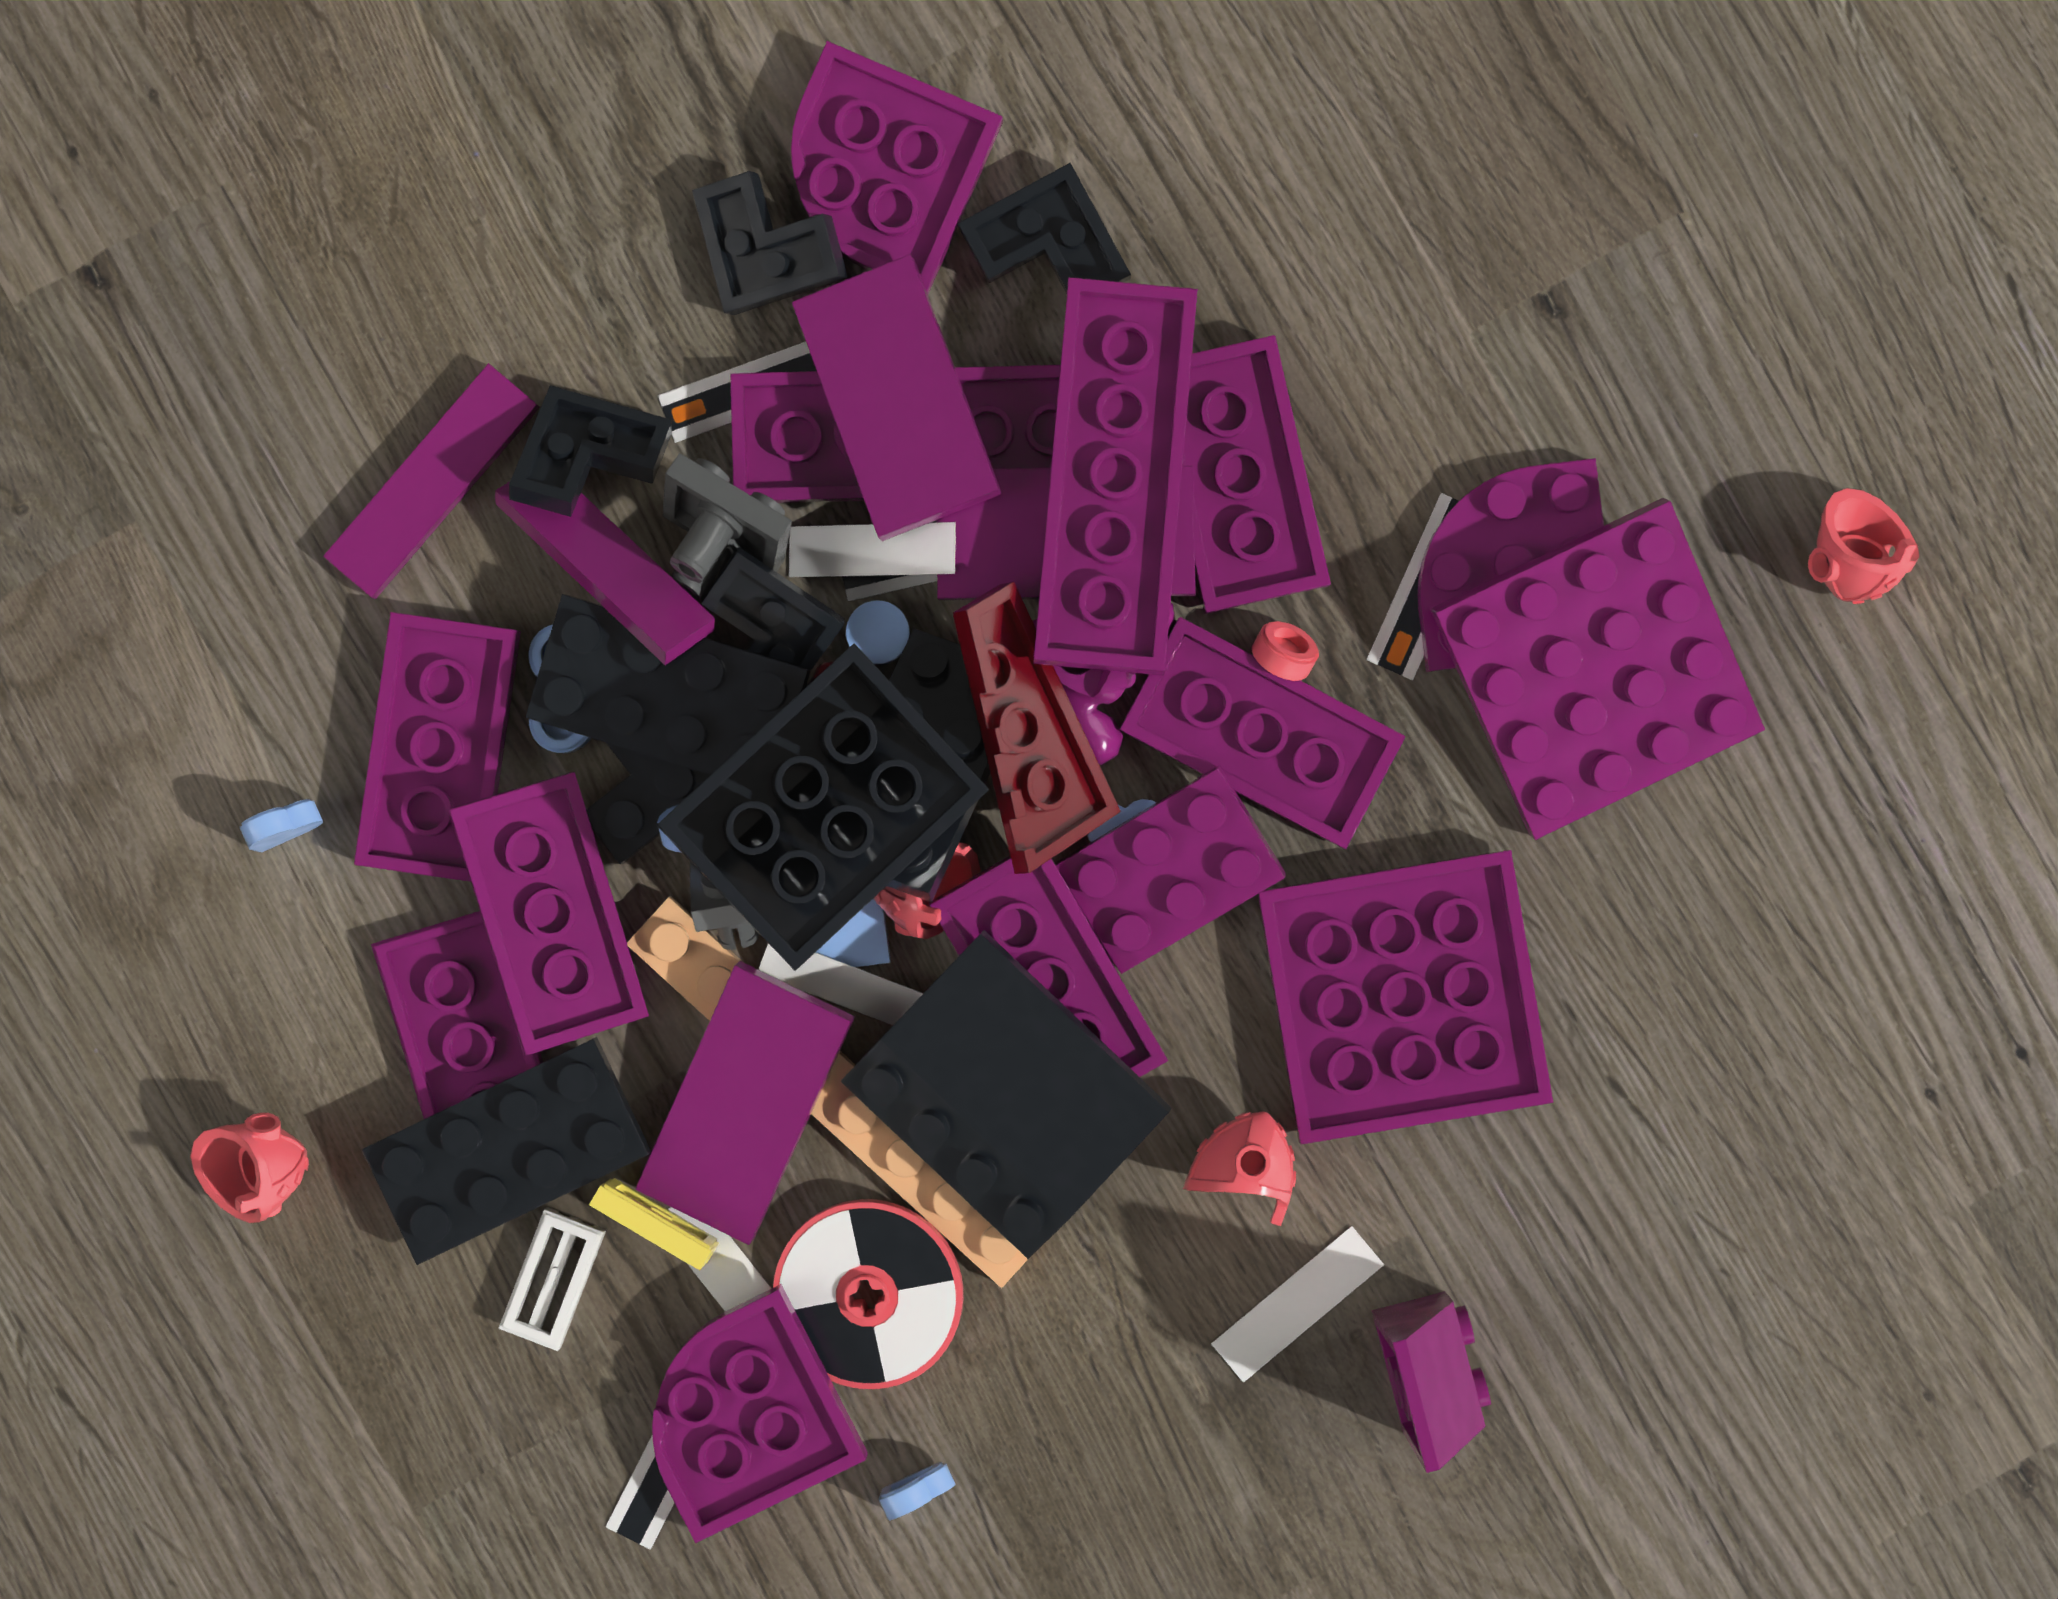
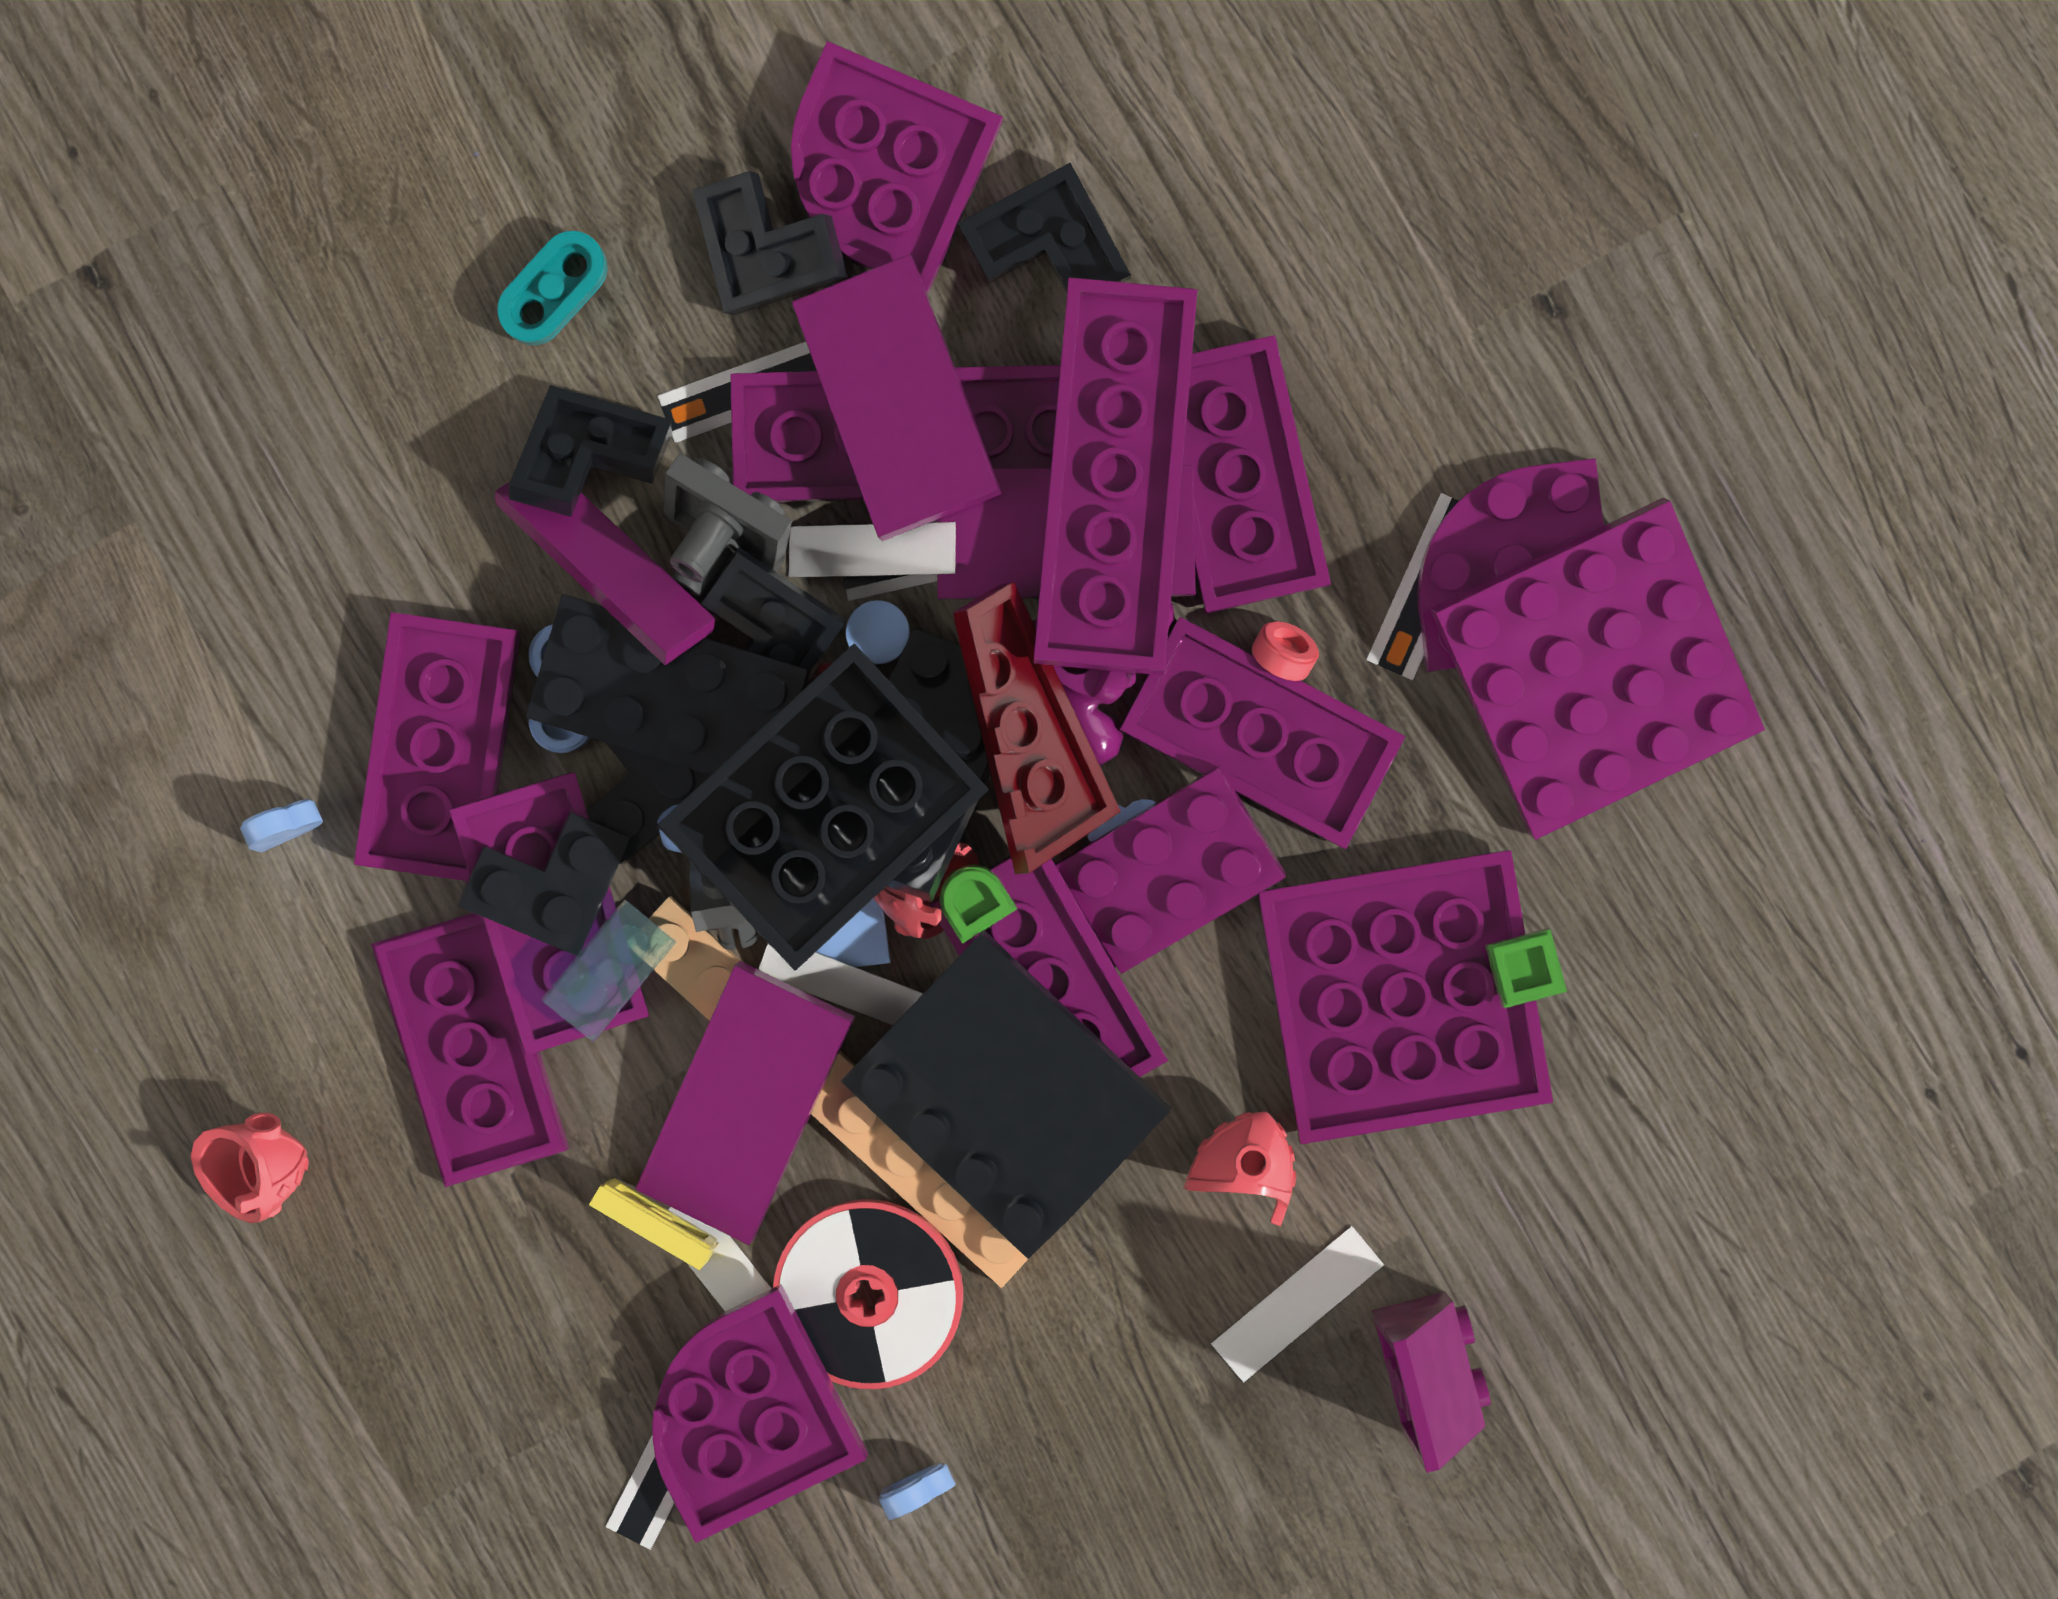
magenta tile [323,363,540,599] -> none
black plate [361,1037,652,1265] -> none
white tile [499,1207,607,1351] -> none
coral helmet [1808,488,1919,604] -> none
none -> black plate [457,811,630,957]
none -> teal plate [497,231,608,346]
none -> clear light blue plate [541,900,676,1042]
none -> bright green tile [940,864,1017,944]
none -> bright green tile [1485,929,1567,1008]

